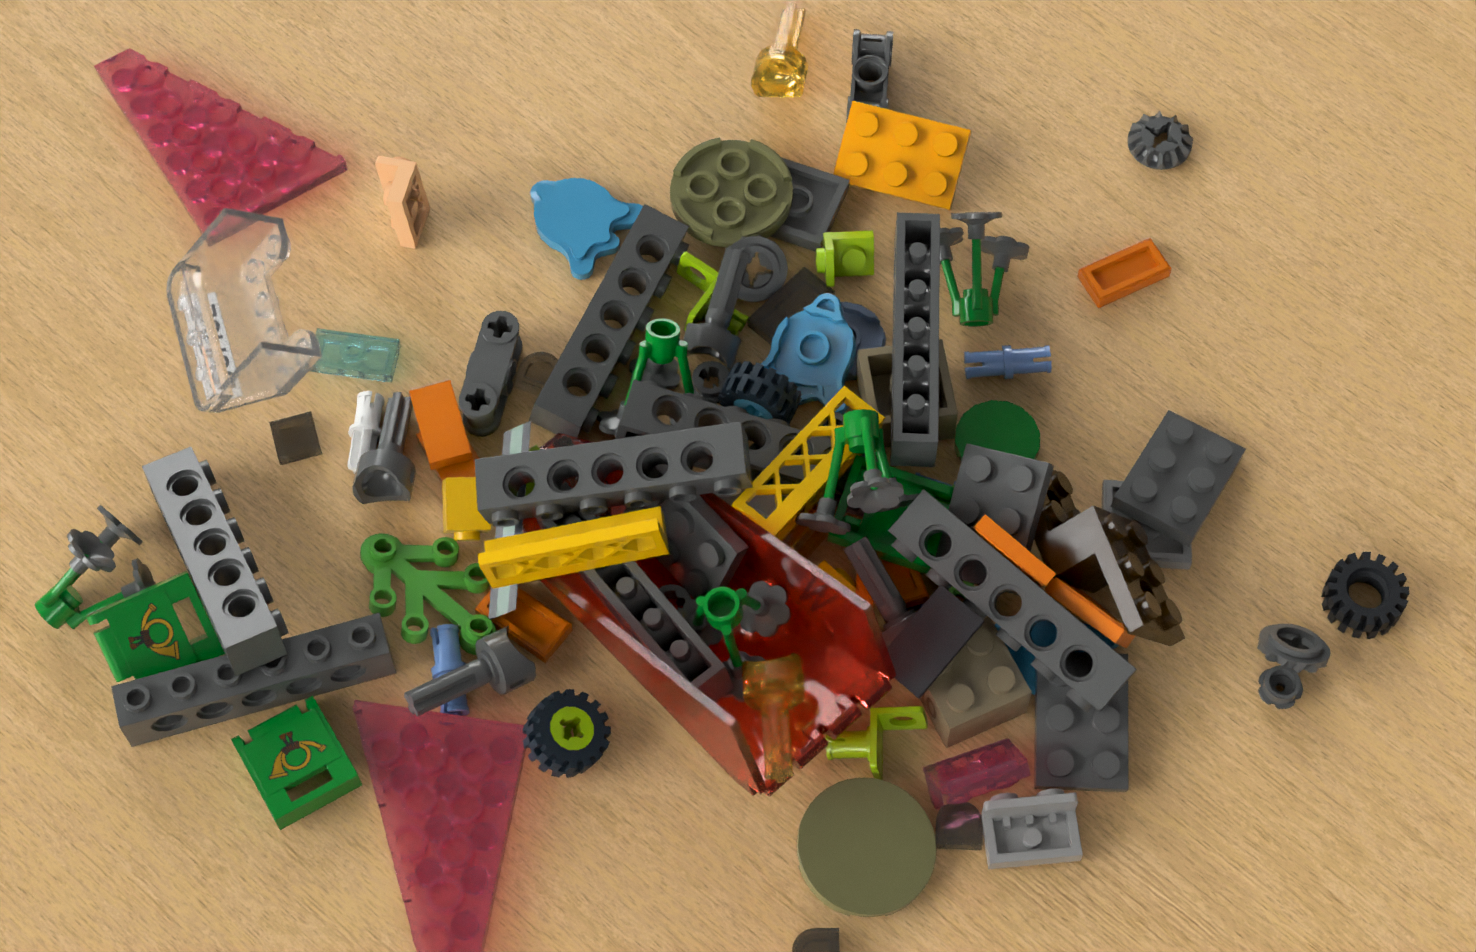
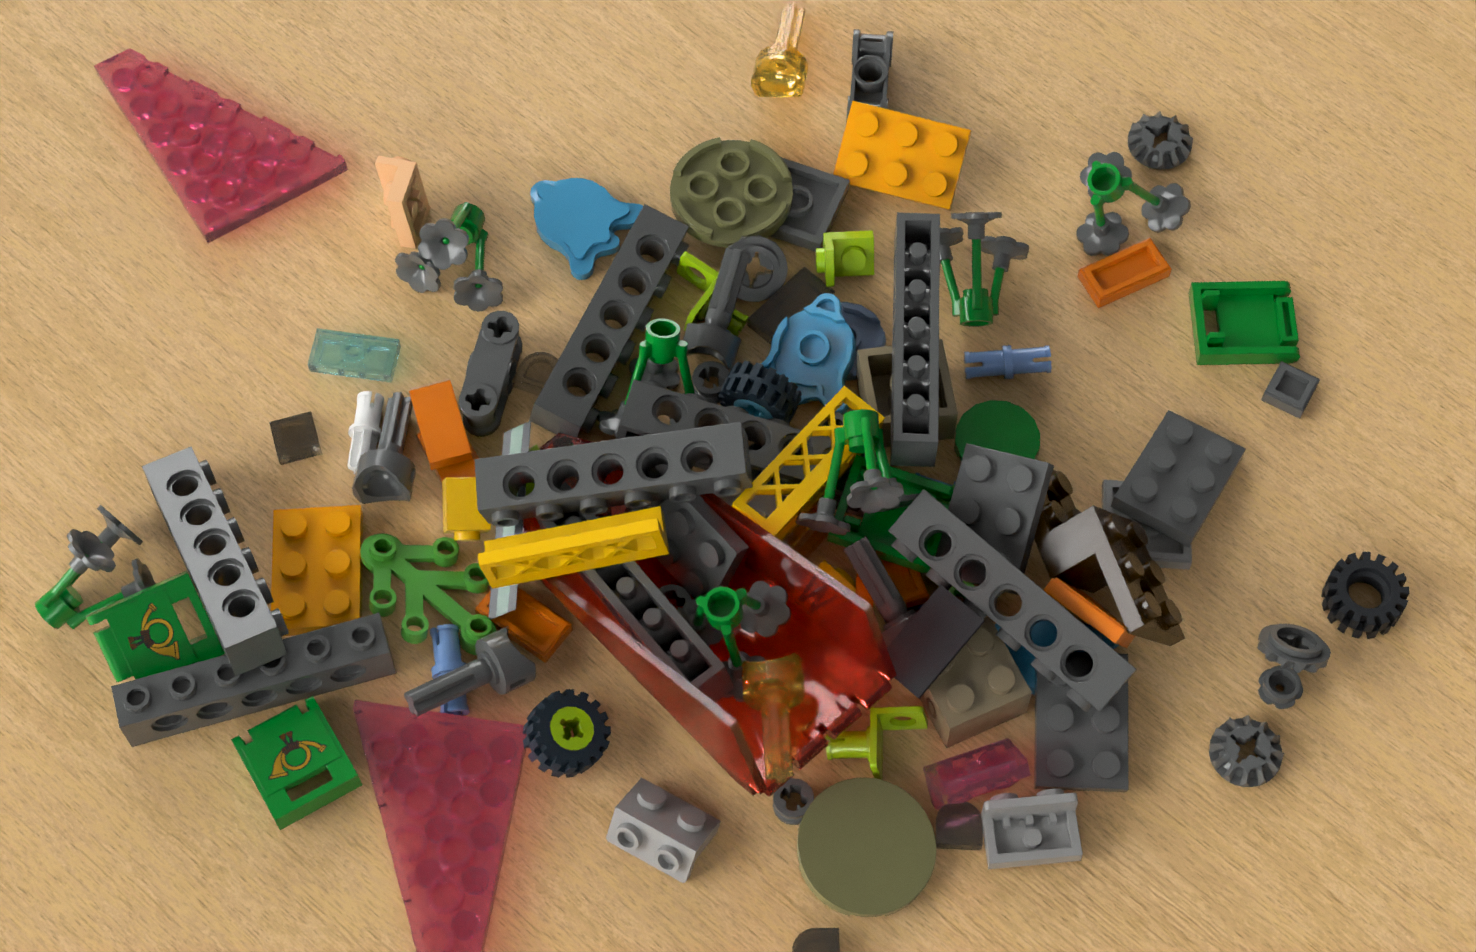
clear windscreen [166,208,322,413] -> none
orange tile [973,514,1056,587] -> none
none -> light orange plate [271,505,363,636]
none -> dark grey plant [395,202,503,312]
none -> light grey bracket [606,777,721,883]
none -> dark grey bush [773,778,814,825]
none -> dark grey plant [1076,152,1191,256]
none -> green container [1188,281,1300,365]
none -> dark grey gear [1209,715,1284,787]
none -> dark grey tile [1261,361,1320,419]

